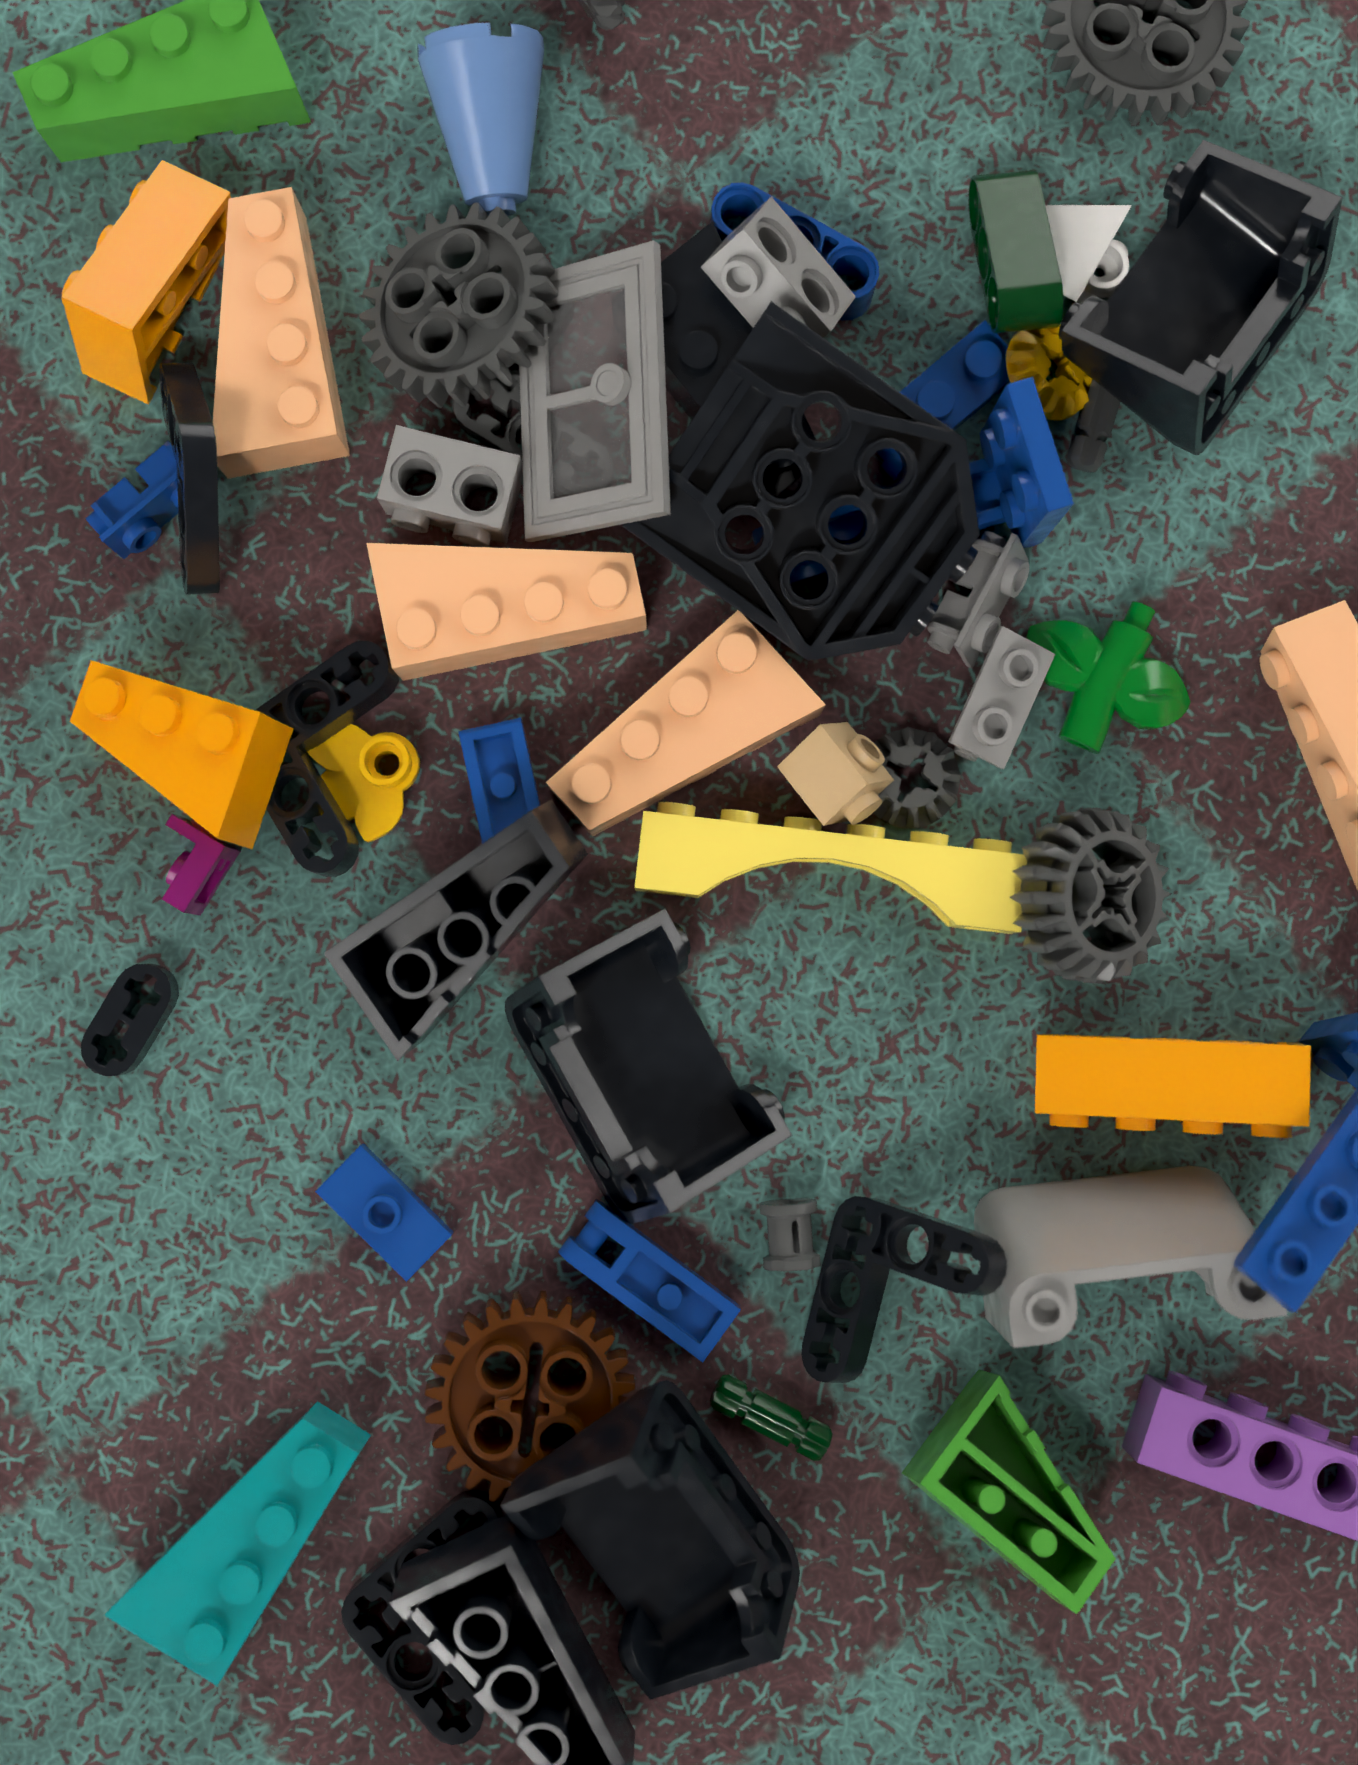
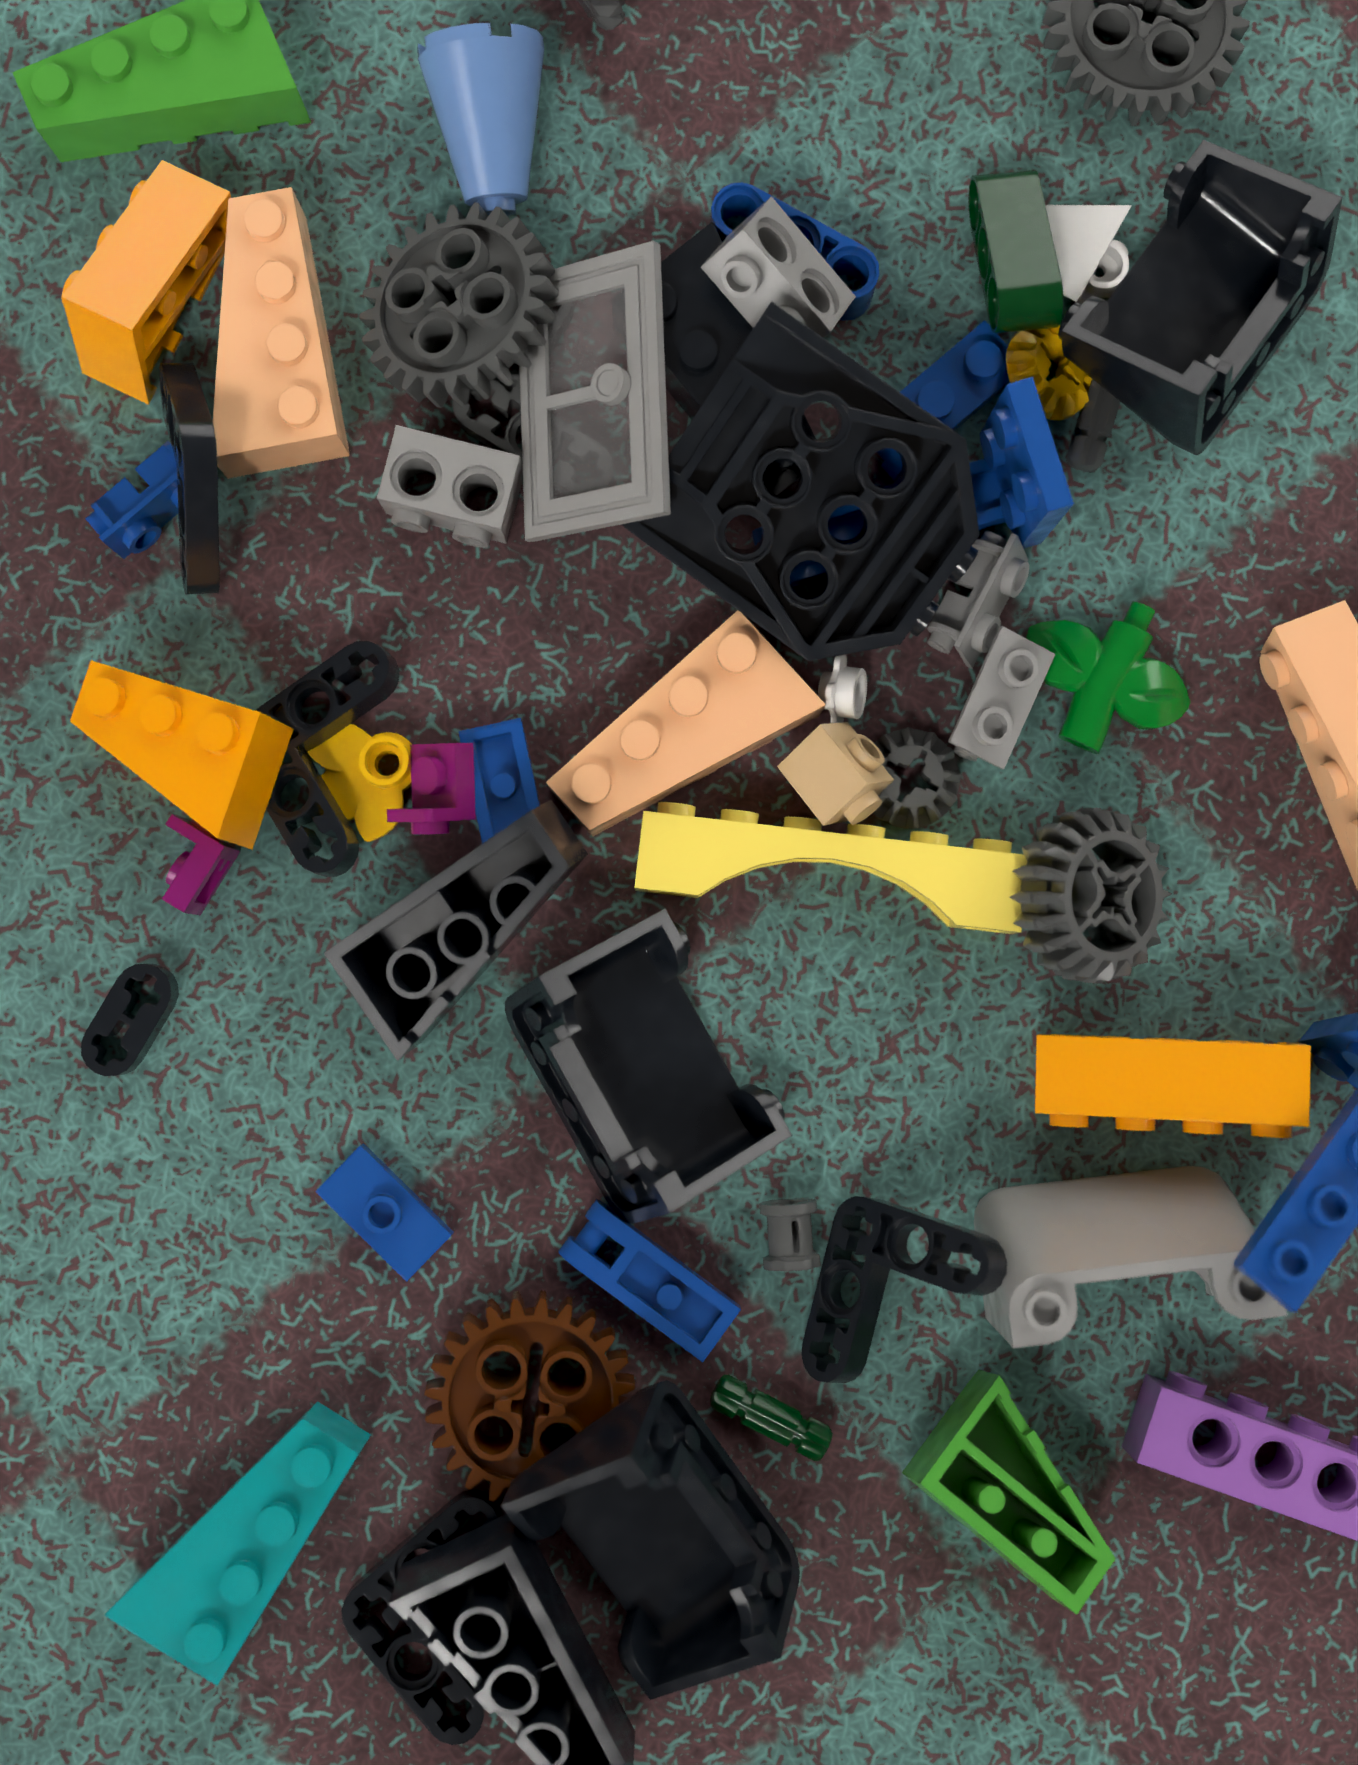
light nougat wedge [366,543,647,681] -> none
none -> magenta bracket [387,743,476,835]
none -> white plate [818,654,867,723]

